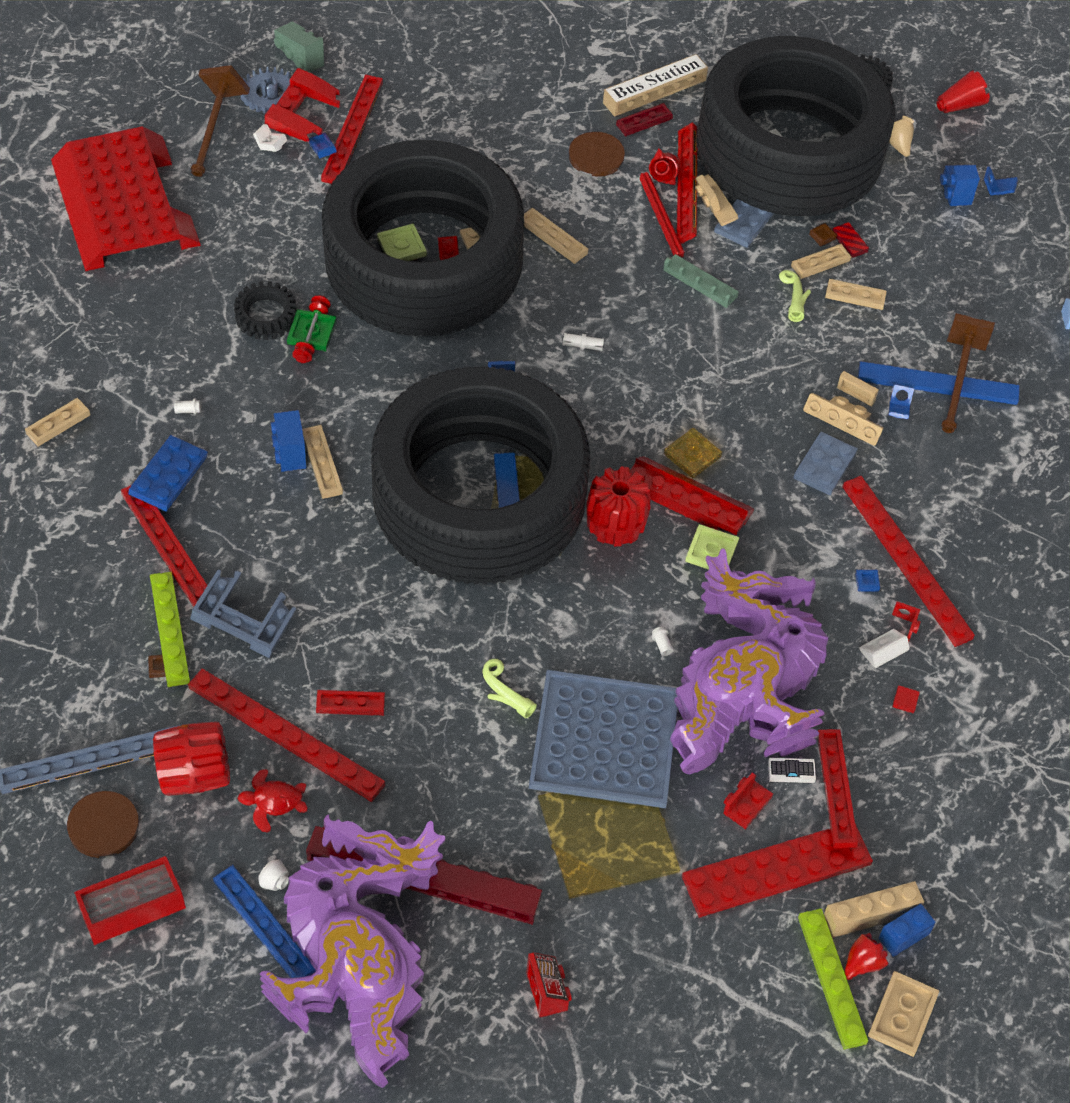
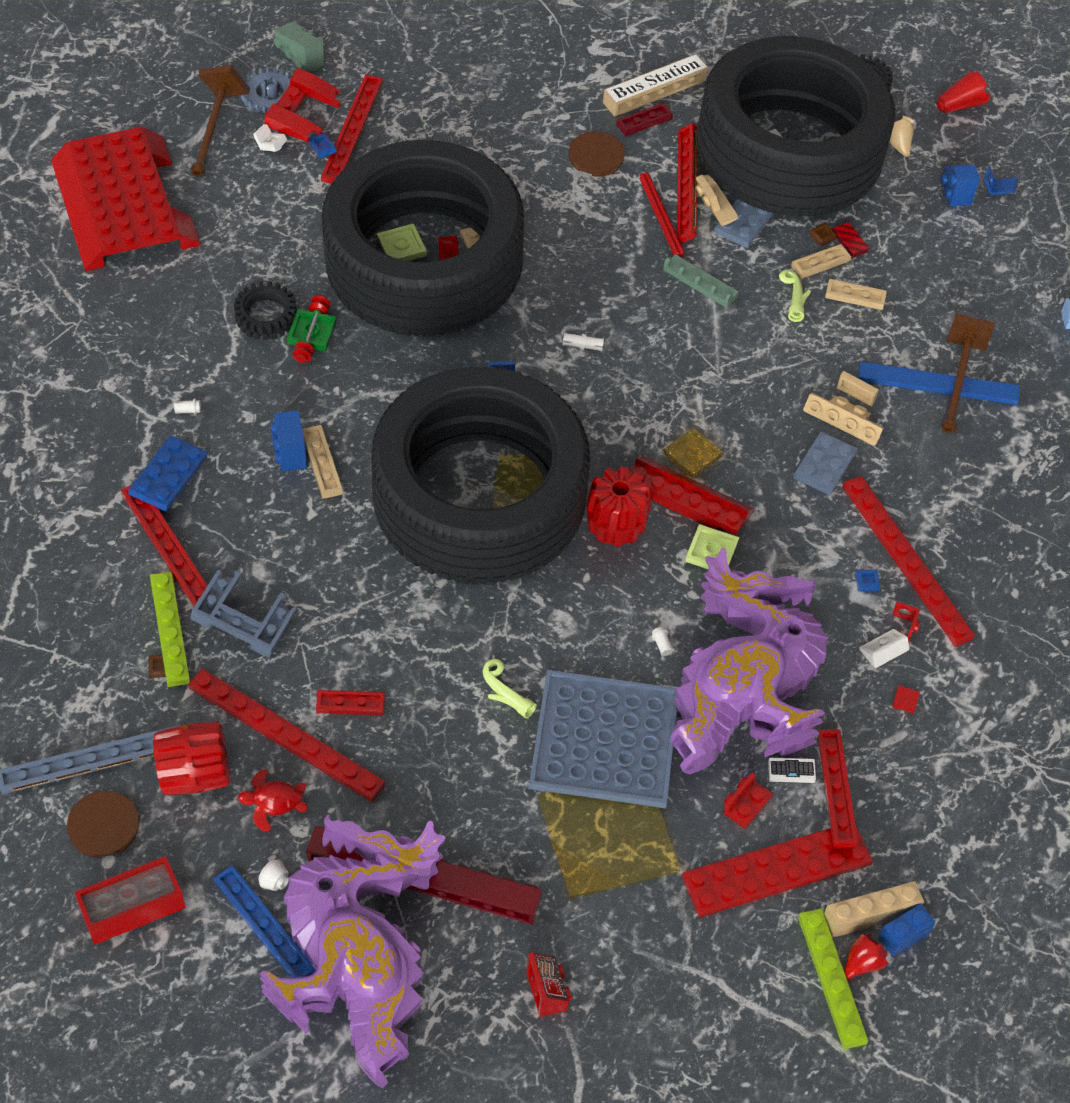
tan plate [25,398,90,447] -> none
blue tile [494,453,520,508] -> none
tan plate [524,208,588,264] -> none
red hat [649,148,680,185] -> none
tan plate [868,971,939,1057] -> none
blue bracket [888,384,914,419] -> none

